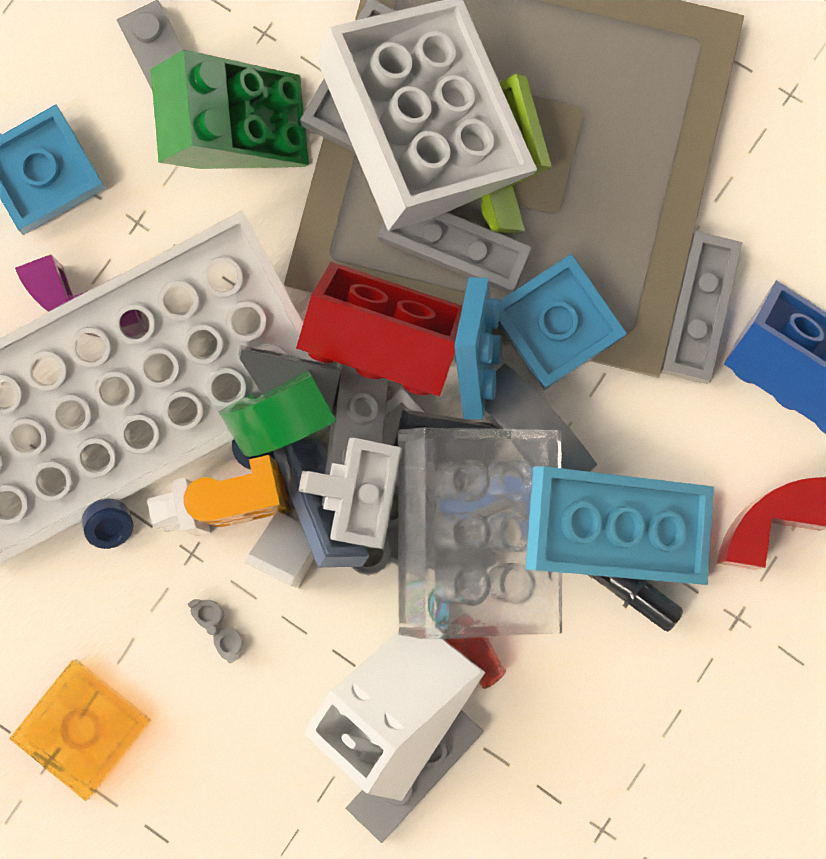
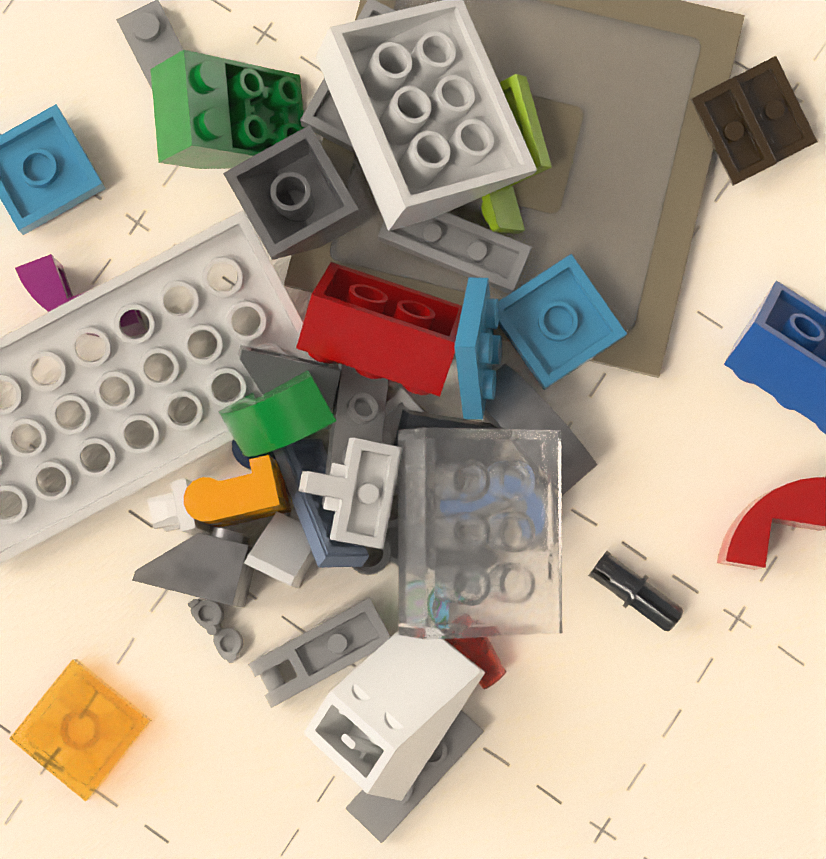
dark blue tile [81,498,134,549] -> none
medium azure plate [525,466,714,585] -> none
light grey plate [661,231,743,384] -> none
none -> flat silver slope [132,527,255,608]
none -> flat silver slope [223,125,361,260]
none -> light grey plate [248,597,391,708]
none -> dark brown slope [690,56,818,186]

